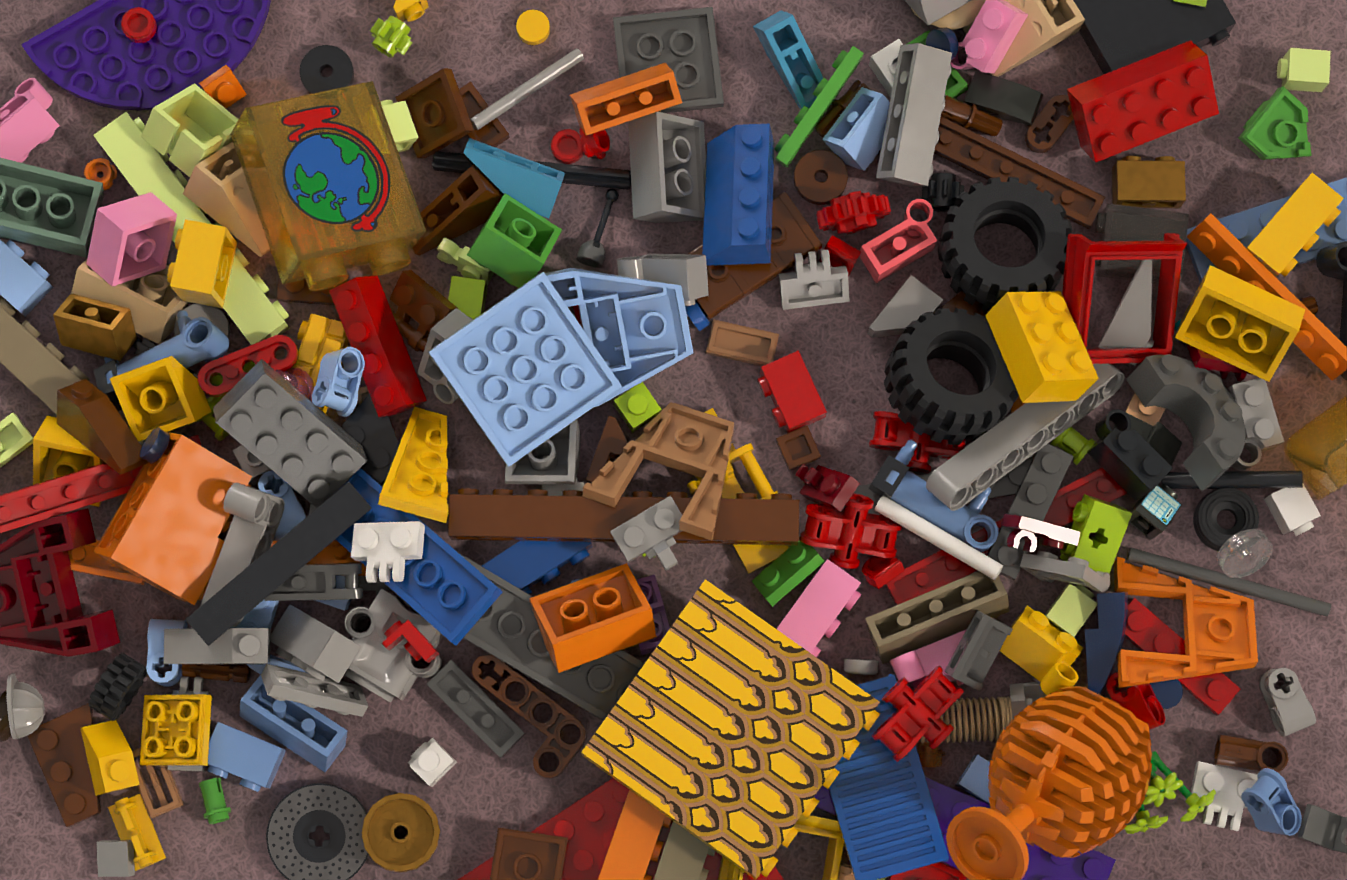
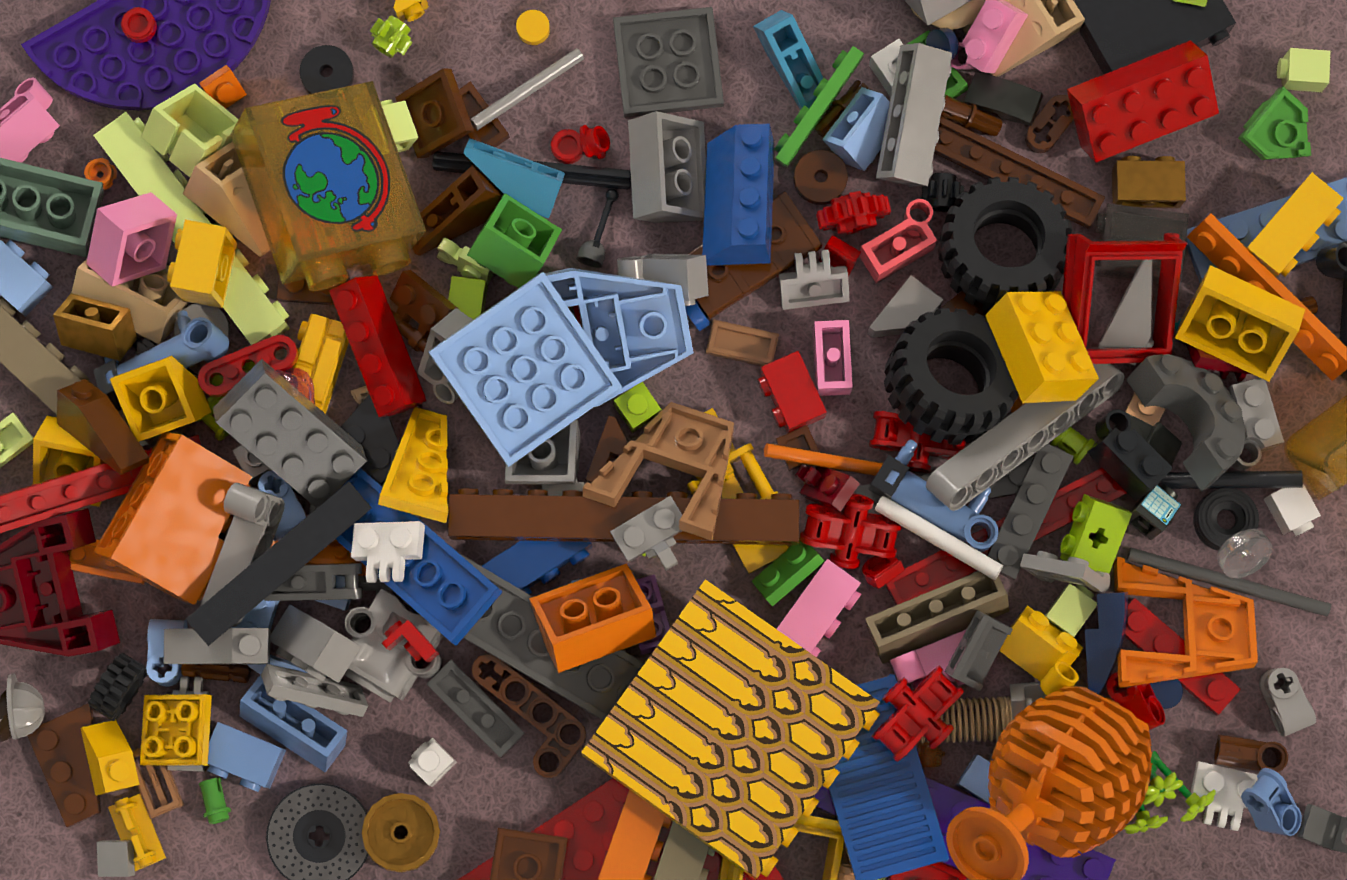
dark blue tile [139,427,170,464] -> none
light blue piece [312,347,365,417] -> none
orange brick [570,63,682,136] -> none
light grey tile [844,658,879,675] -> none
plate [1001,514,1081,552] -> none
none -> orange bar [764,443,884,476]
none -> bright pink brick [812,320,853,396]

